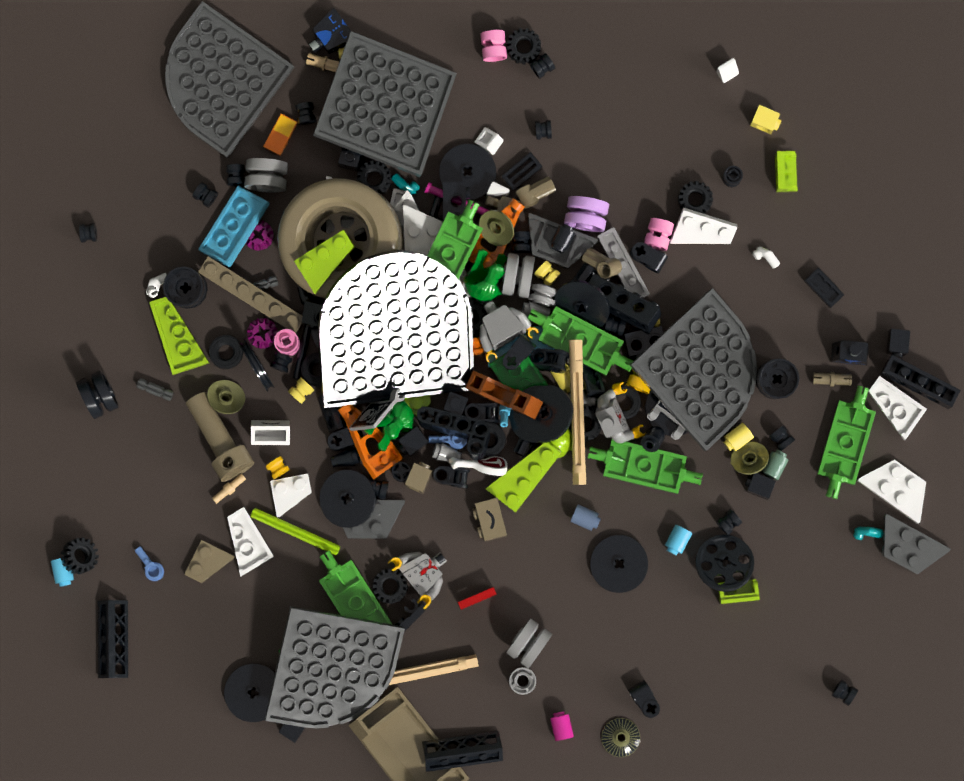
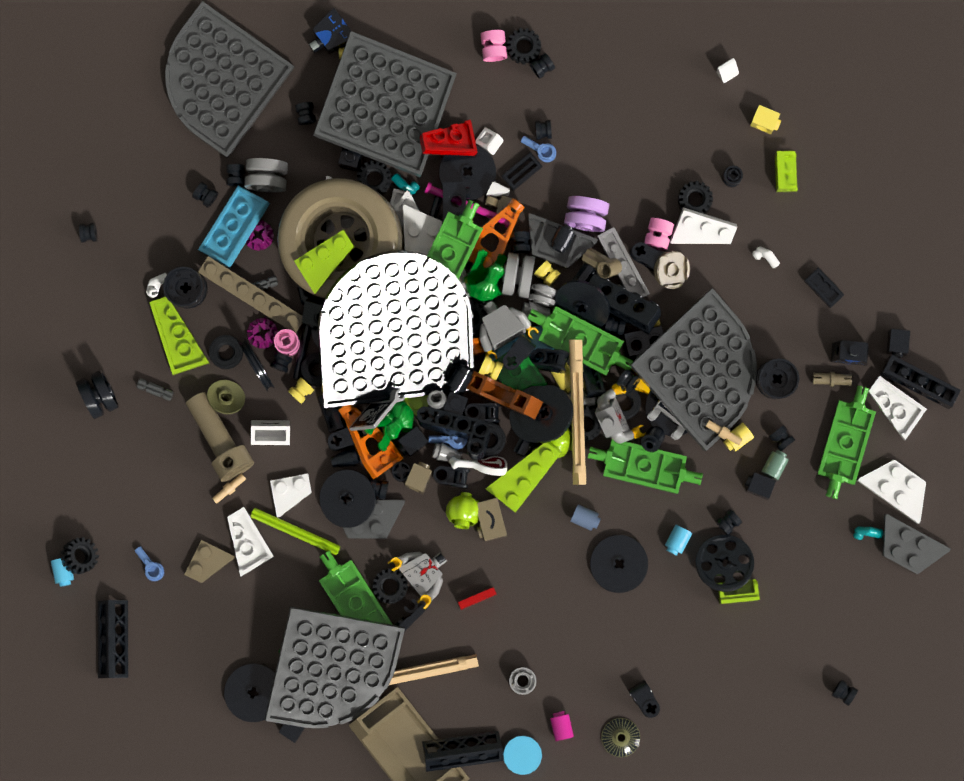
orange tile [263,114,298,156] -> none
yellow wheel [265,456,290,480] -> none
tan axle [306,53,339,72] -> none
olive dish [479,210,514,246] -> none
medium azure bar [499,405,511,427] -> none
light grey wheel [506,618,552,669] -> none
dark tan piece [515,176,556,209] -> none
olive dish [731,442,769,475] -> none
none -> red wing [419,119,478,156]
none -> light grey cone [427,390,446,411]
none -> lime plant [446,492,479,529]
none -> black brick [447,364,474,394]
none -> light yellow wheel [478,356,503,380]
none -> medium azure tile [503,736,542,775]
none -> medium blue plate [521,136,556,162]
none -> black wheel [617,369,641,393]
none -> tile [654,251,690,289]
none -> tan bar [705,420,743,446]

